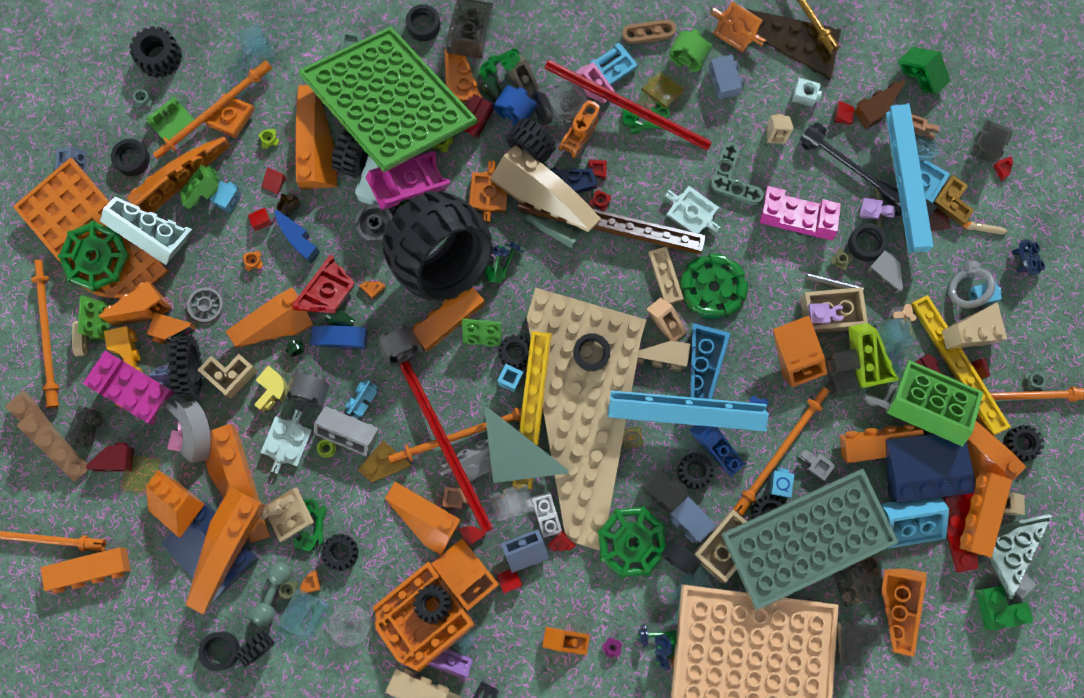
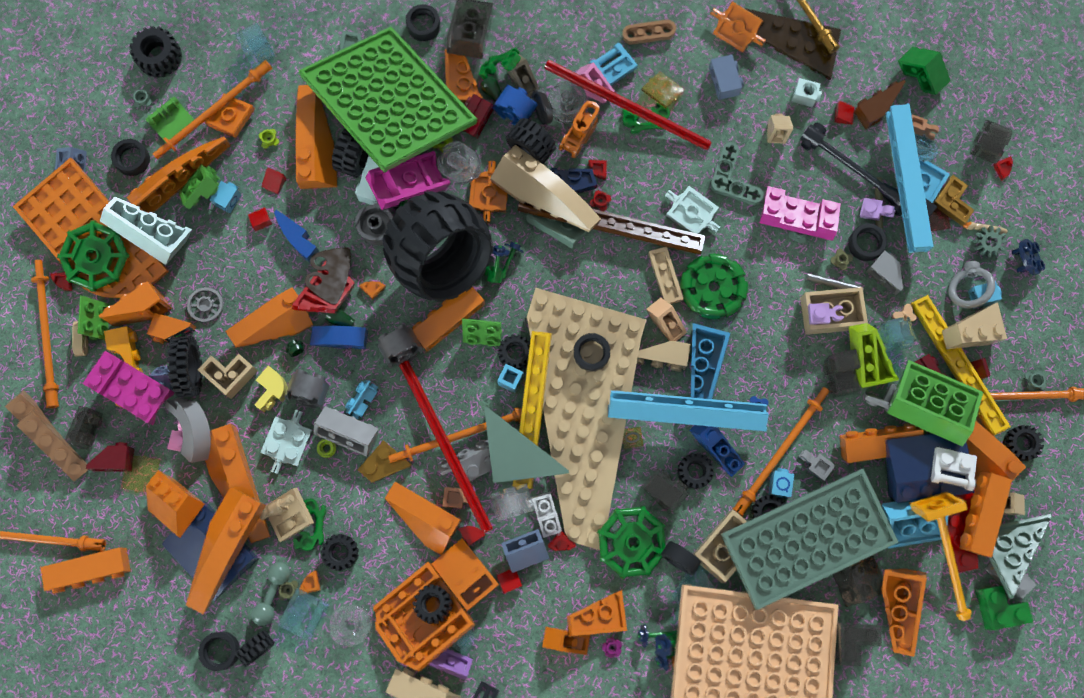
orange plate [243,251,263,271] -> none
dark brown arm [276,193,301,216] -> none
bright green brick [669,29,713,72] -> none
sand blue brick [669,497,717,543] -> none
orange slope [773,316,828,387] -> none
none -> red tile [50,272,72,291]
none -> dark brown piece [305,247,351,304]
none -> clear brick [437,141,481,185]
none -> orange wing [567,590,627,637]
none -> light orange tile [910,492,972,621]
none -> white plate [931,447,977,491]
none -> sand green gear [973,226,1008,258]

